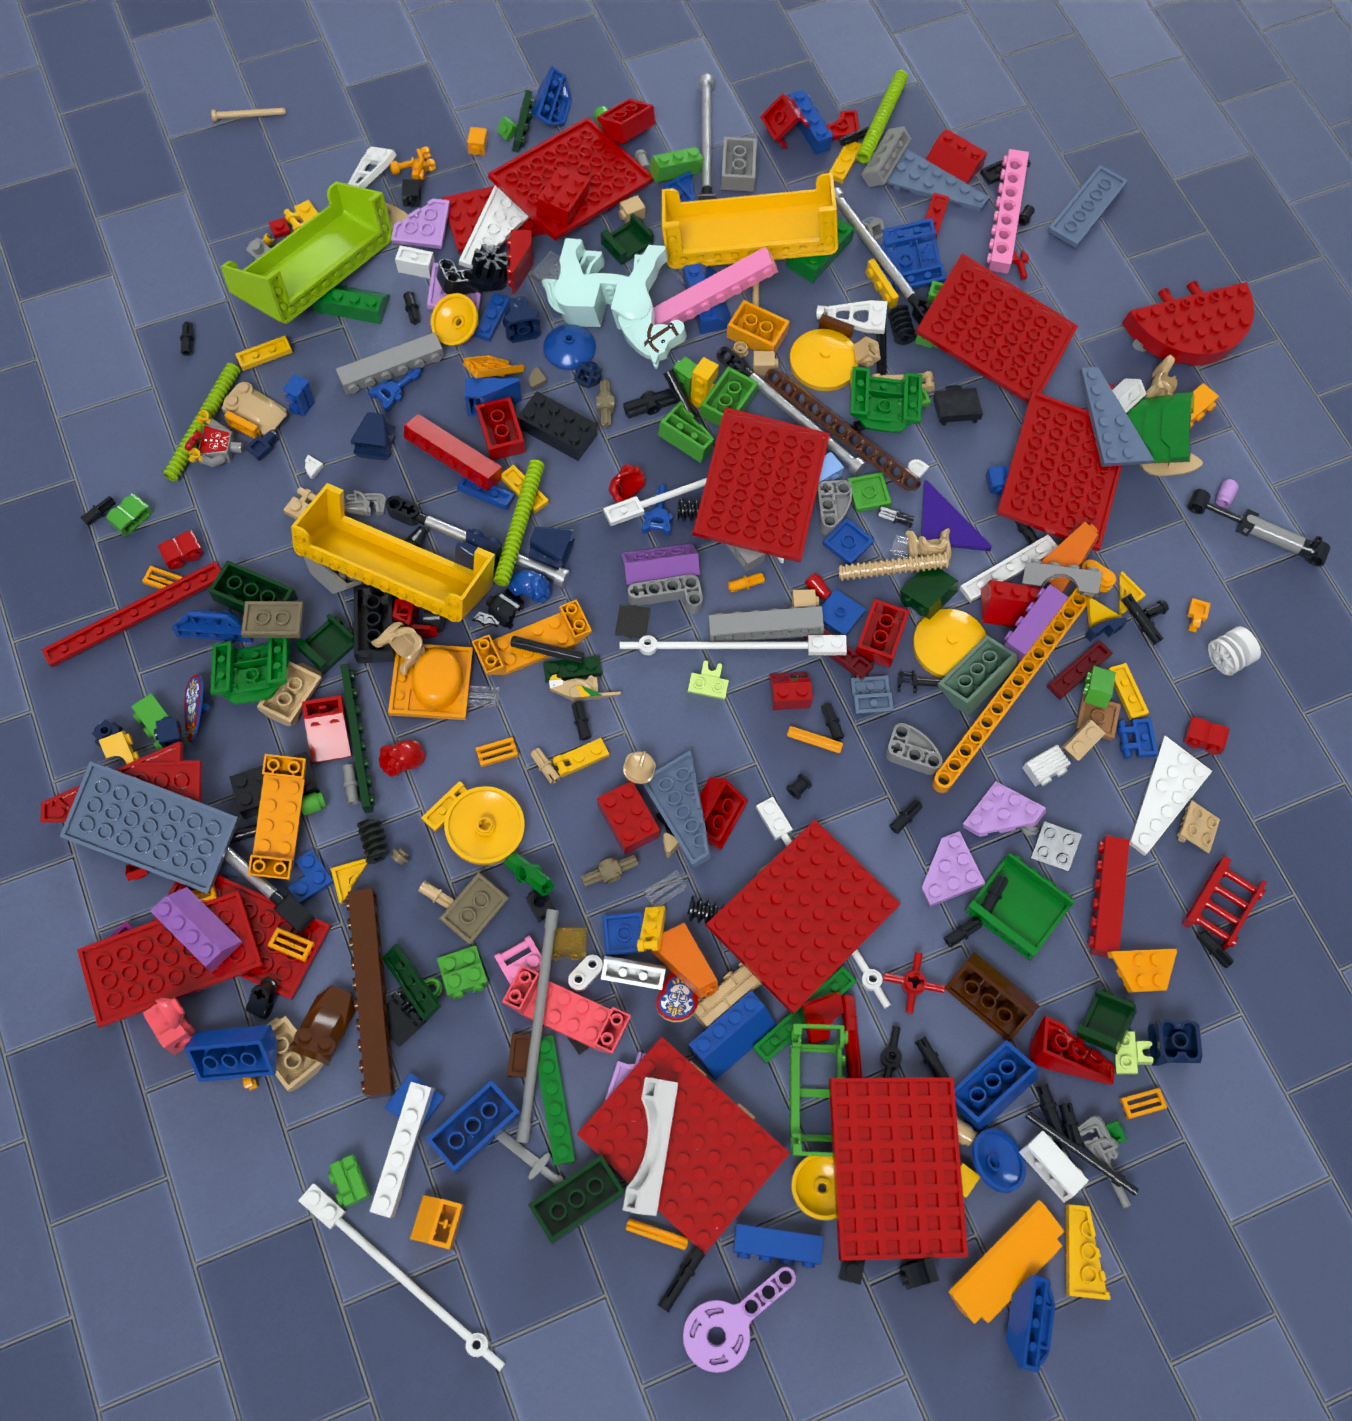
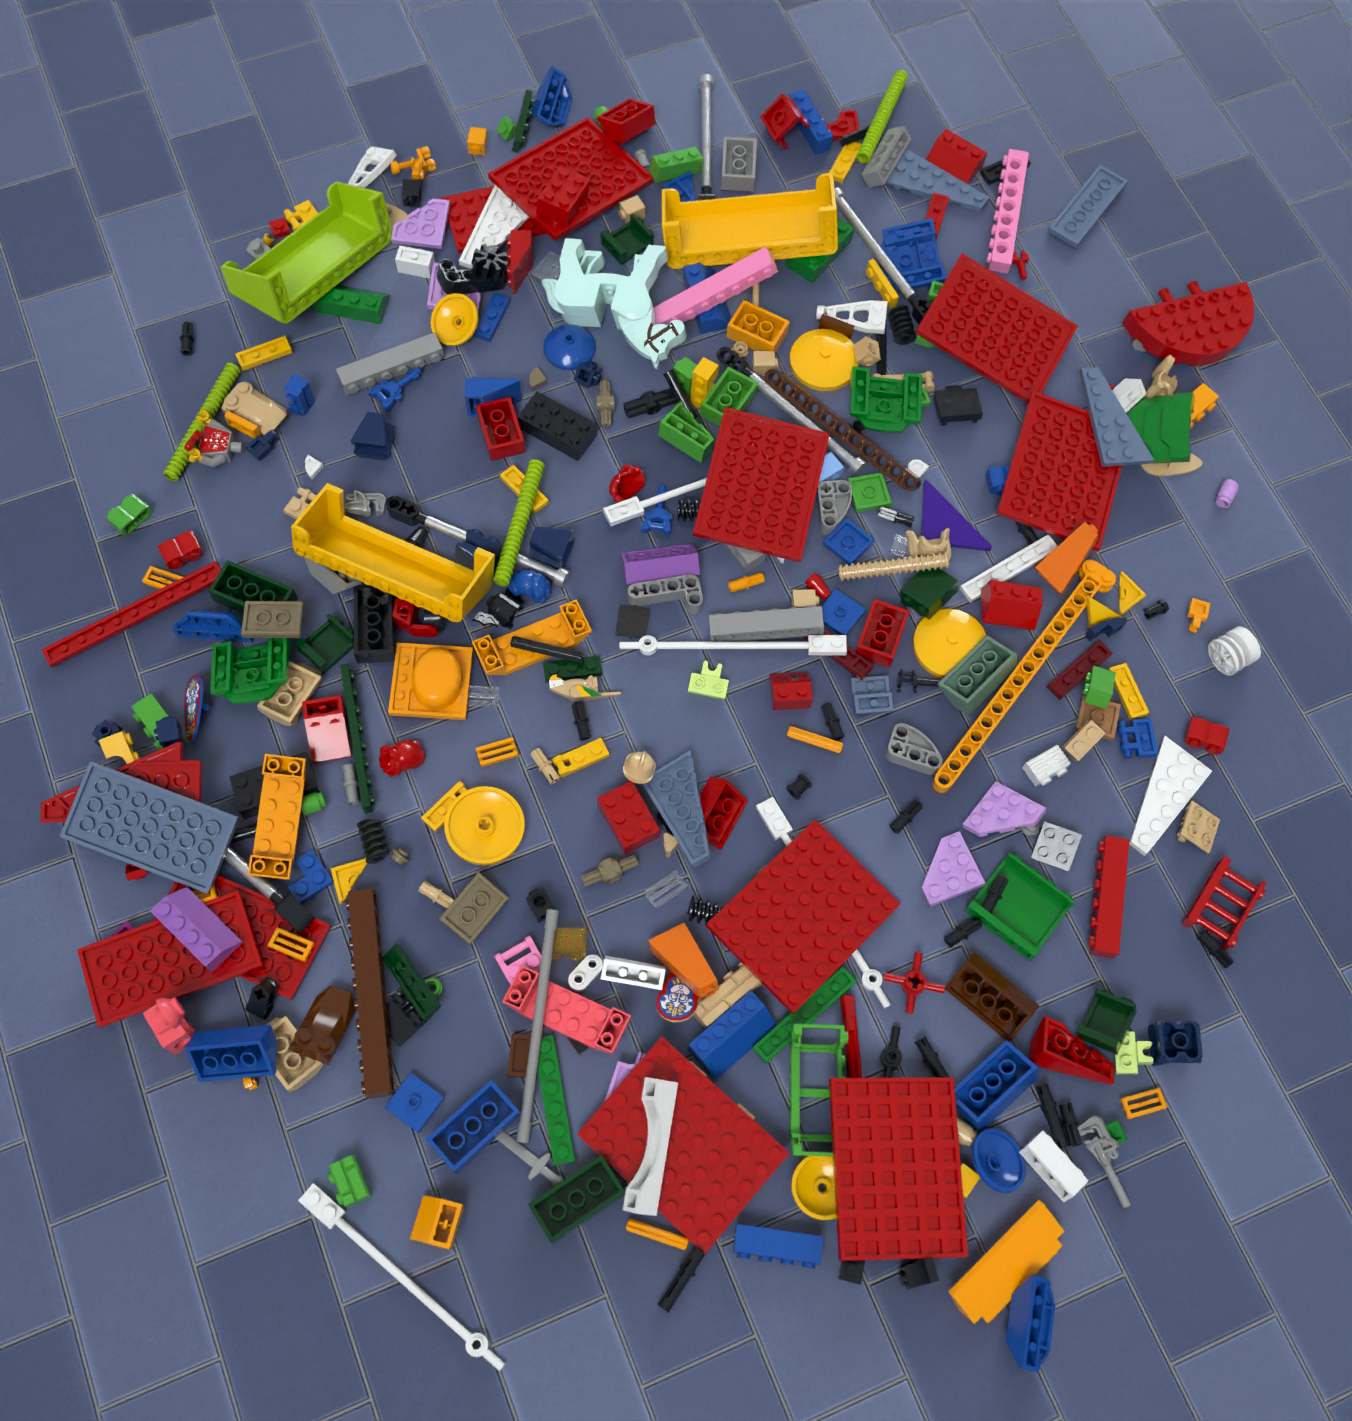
black axle [80,496,116,527] -> none
tan bar [211,108,286,122] -> none
white arch [370,1082,435,1218] -> none
tan hair [371,622,425,676] -> none
black axle [403,291,420,325] -> none
brick [404,414,502,491] -> none
bright green plate [437,945,488,999] -> none
blue plate [457,477,515,510] -> none
light orange wing [463,355,525,378] -> none
dark blue piece [503,296,541,343] -> none
green piece [504,852,554,896] -> none
blue plate [602,912,647,956] -> none
yellow plate [637,906,667,952] -> none
lavender beam [683,1267,796,1372] -> none
red tile [802,992,844,1044] -> none
light grey brick [861,216,884,240] -> none
medium lavender slope [1004,584,1068,665] -> none
black pin [1018,205,1035,226] -> none
light grey arch [1022,560,1103,597] -> none
black bar [1025,1111,1139,1196] -> none
yellow wing [1066,1204,1111,1300] -> none
light orange wing [1107,949,1177,993] -> none
black pin [1121,594,1164,645] -> none
black piece [1187,489,1331,566] -> none

